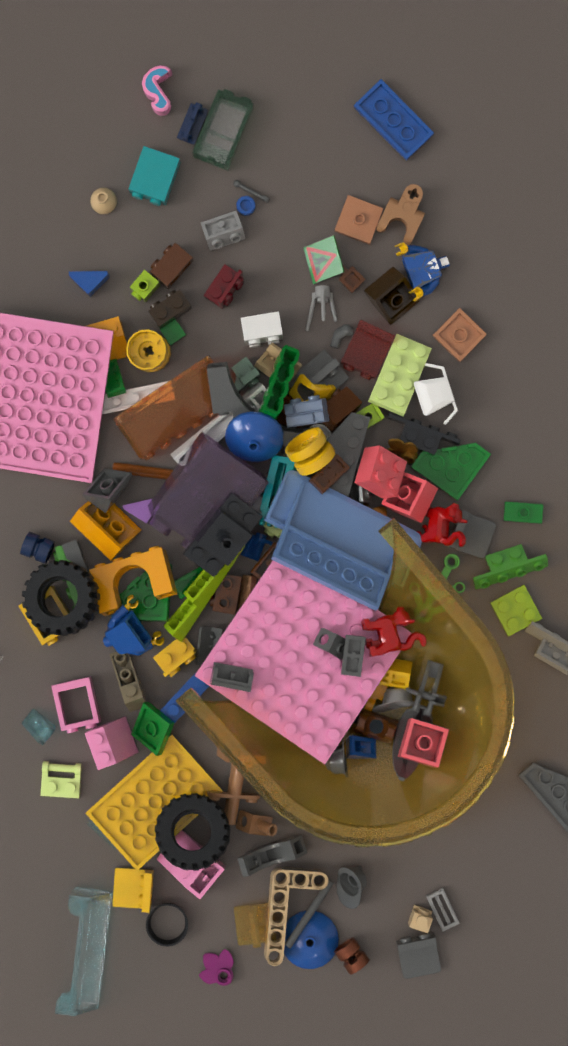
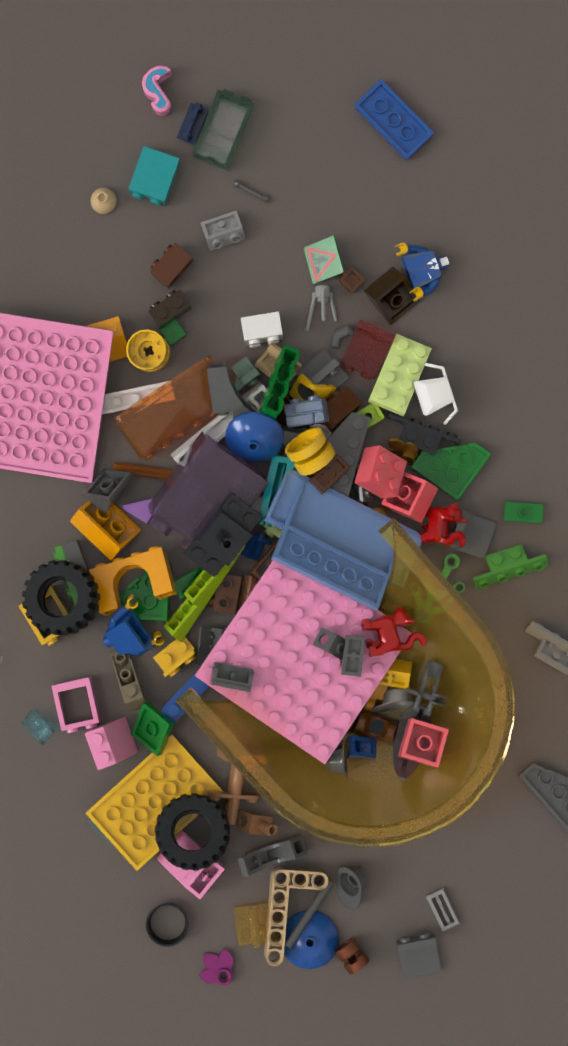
dark blue wheel [20,531,55,564] -> none
yellowish green plate [40,761,82,798] -> none
windscreen [55,887,113,1016] -> none
blue slope [69,271,109,297] -> none
green plate [106,359,126,398] -> none
yellow bracket [113,867,154,913] -> none
lime brick [130,270,160,302] -> none
dark red bracket [203,264,245,309] -> none
blue tile [236,196,256,216] -> none
nougat plate [334,195,384,245] -> none
medium nougat piece [377,184,425,245] -> none
tan brick [408,904,433,934] -> none
nougat plate [433,308,487,362] -> none
lime plate [490,585,542,637] -> none

